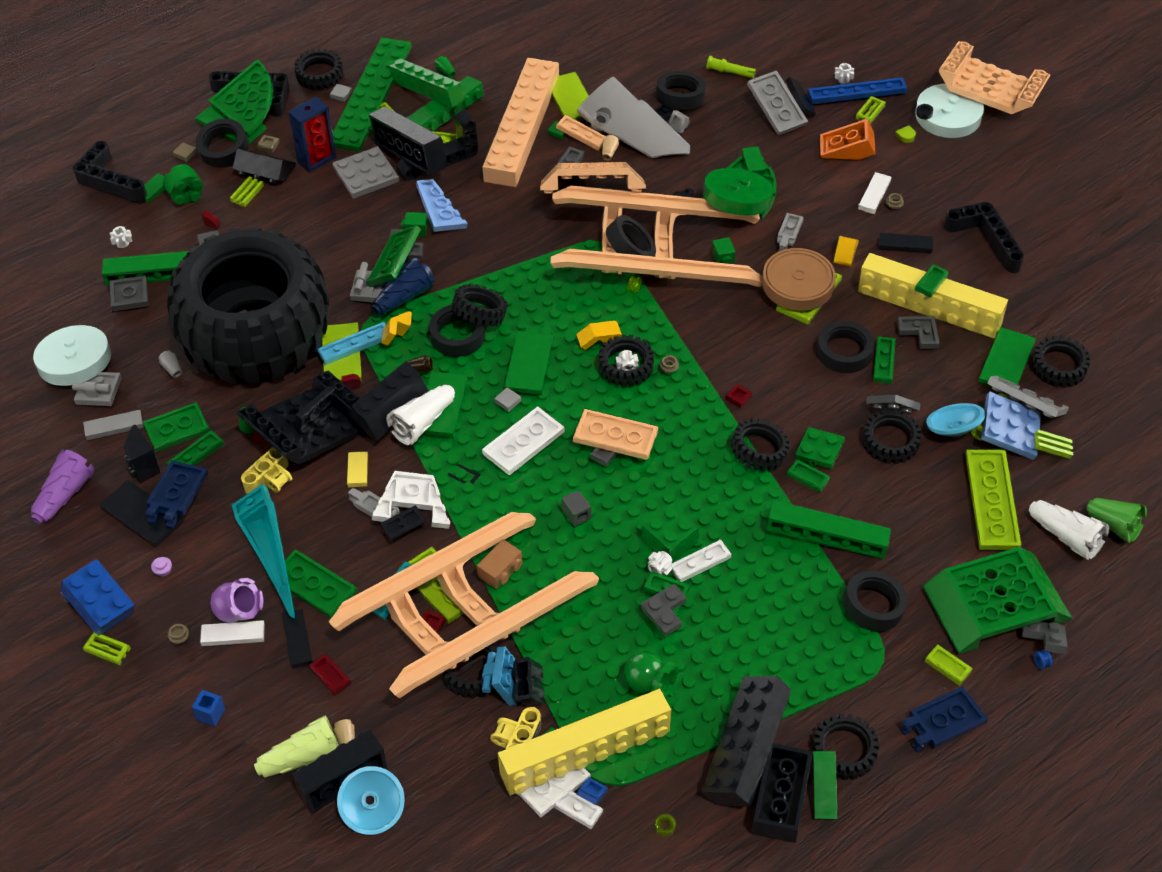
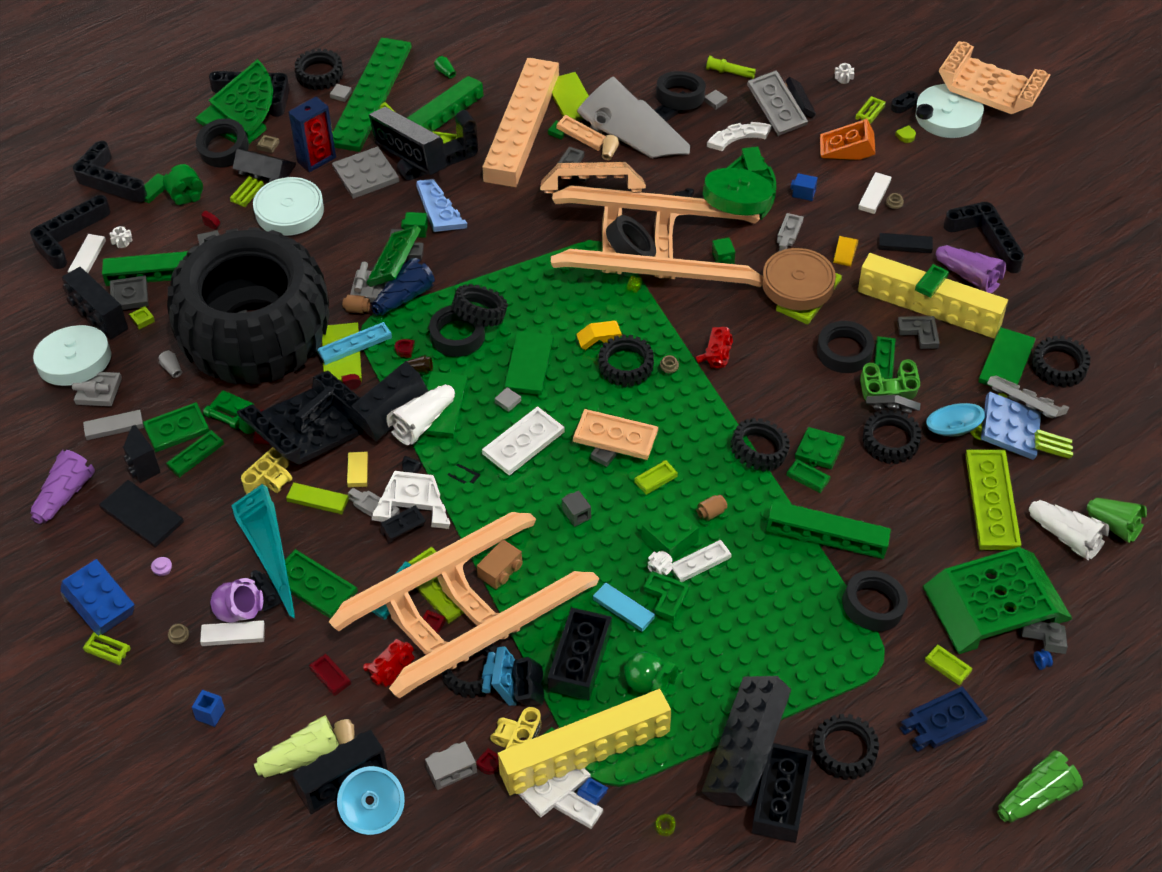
dark blue tile [145,460,208,528] -> none
dark tan tile [173,143,197,162] -> none
black tile [282,609,313,669] -> none
yellow slope [381,311,412,345] -> none
green brick [389,59,465,107] -> none
white gear [615,350,639,370] -> none
dark grey plate [641,584,687,637] -> none
light grey tile [668,110,690,133] -> none
dark red tile [726,384,752,409] -> none
blue plate [808,77,907,104] -> none
green tile [813,751,837,820] -> none
none -> black beam [30,195,111,269]
none -> black brick [62,266,128,340]
none -> white tile [68,234,106,273]
none -> lime tile [129,306,155,330]
none -> green plate [203,390,254,429]
none -> black hinge [250,570,283,612]
none -> light aqua brick [253,177,324,236]
none -> lime tile [286,482,349,514]
none -> medium nougat brick [343,294,370,314]
none -> red brick [363,639,415,687]
none -> dark red tile [394,339,415,358]
none -> black tile [402,456,422,473]
none -> light grey brick [425,741,477,790]
none -> dark red tile [476,748,499,775]
none -> black brick [548,607,612,700]
none -> medium azure tile [593,583,655,632]
none -> lime tile [634,460,678,495]
none -> red brick [696,327,733,368]
none -> medium nougat brick [697,495,727,521]
none -> light grey tile [704,90,727,110]
none -> white tile [707,122,772,151]
none -> blue brick [790,173,818,201]
none -> bright green beam [860,359,920,400]
none -> black beam [891,91,919,113]
none -> medium lavender cone [935,245,1006,293]
none -> bright green cone [997,750,1083,823]

